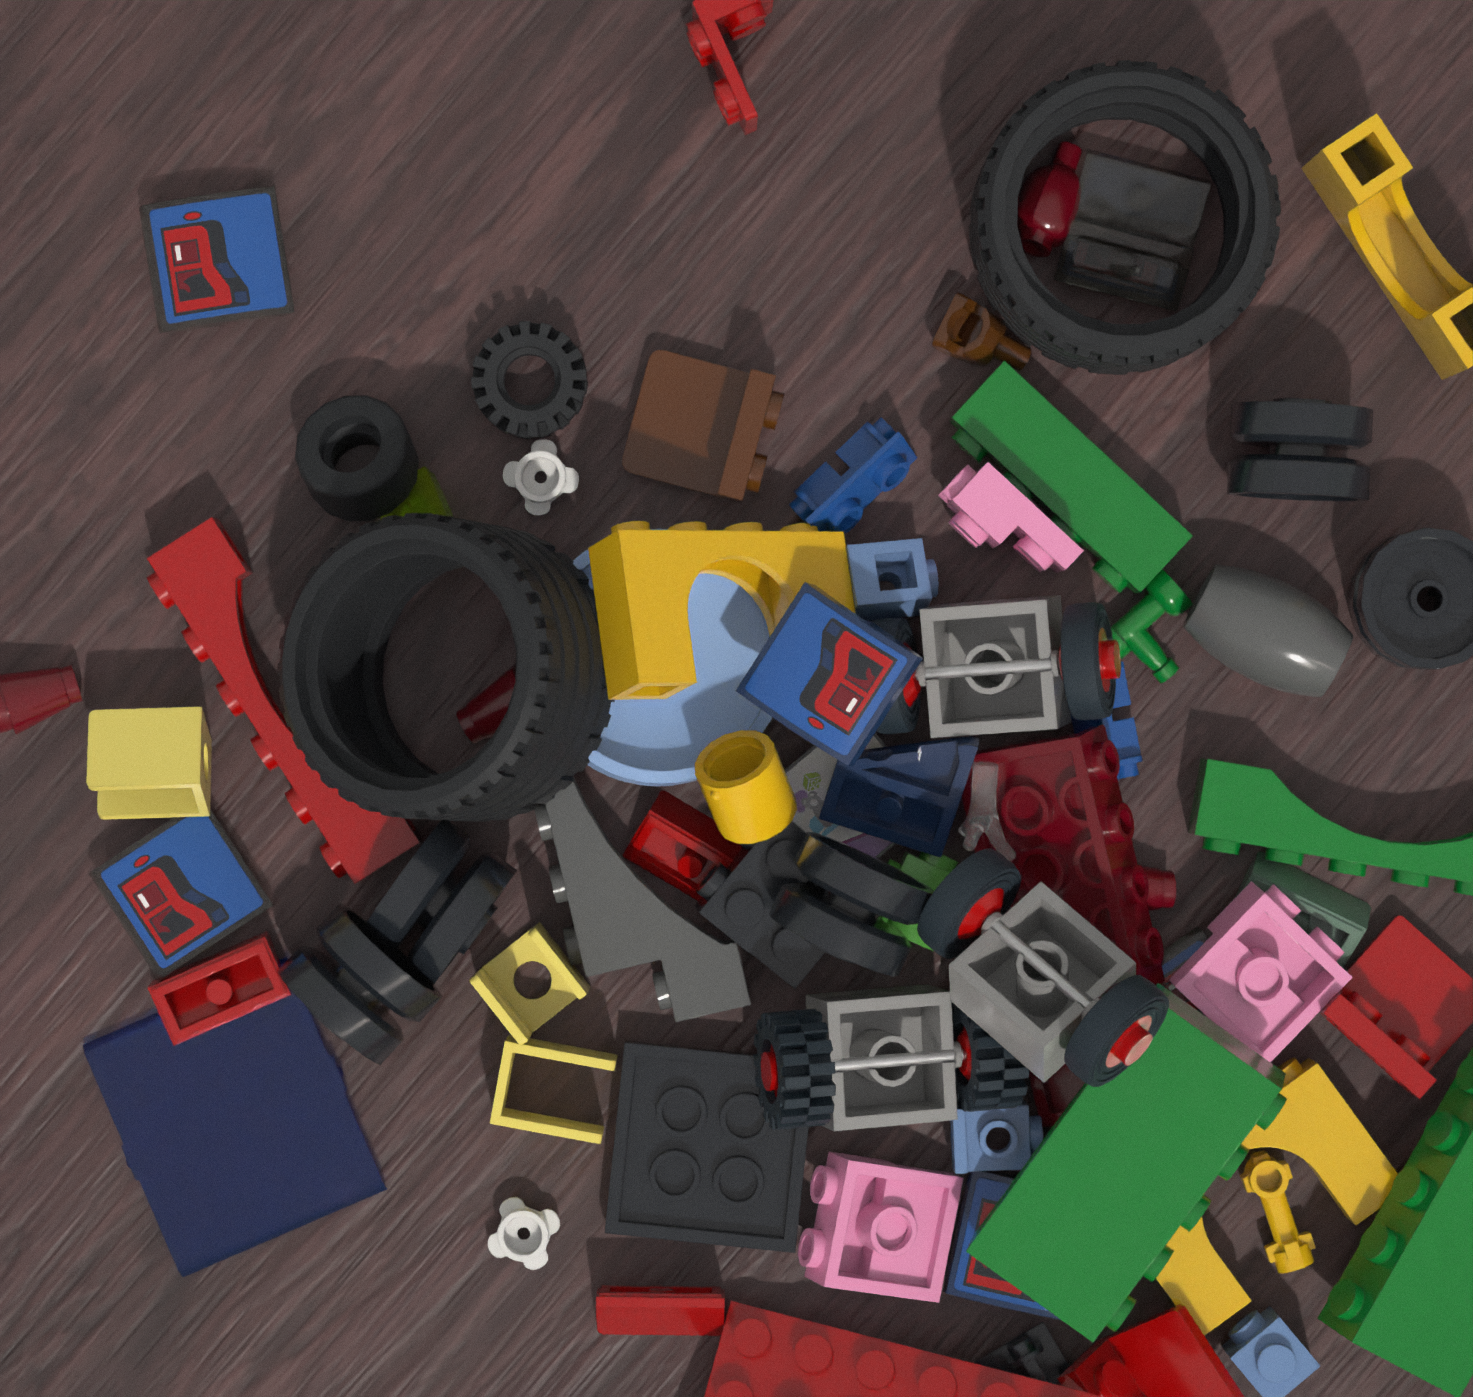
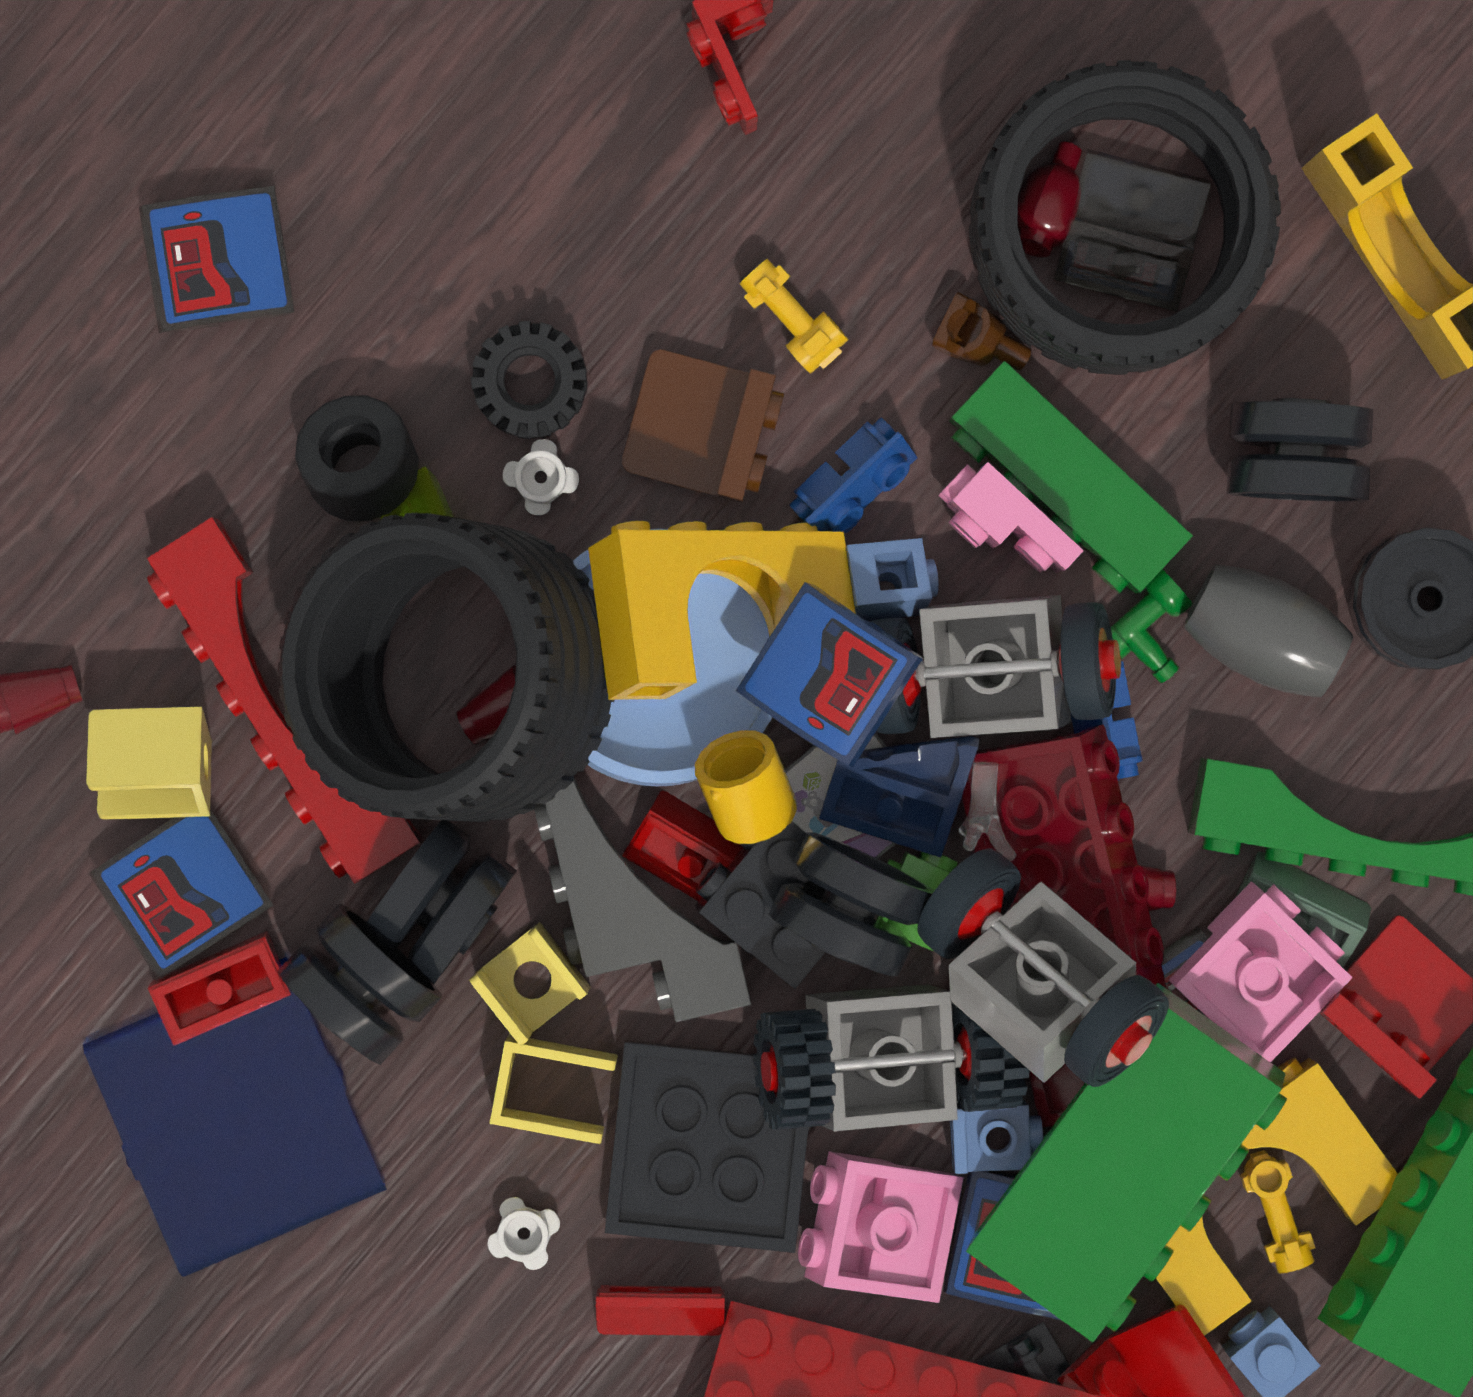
none -> yellow bar [739,258,849,374]

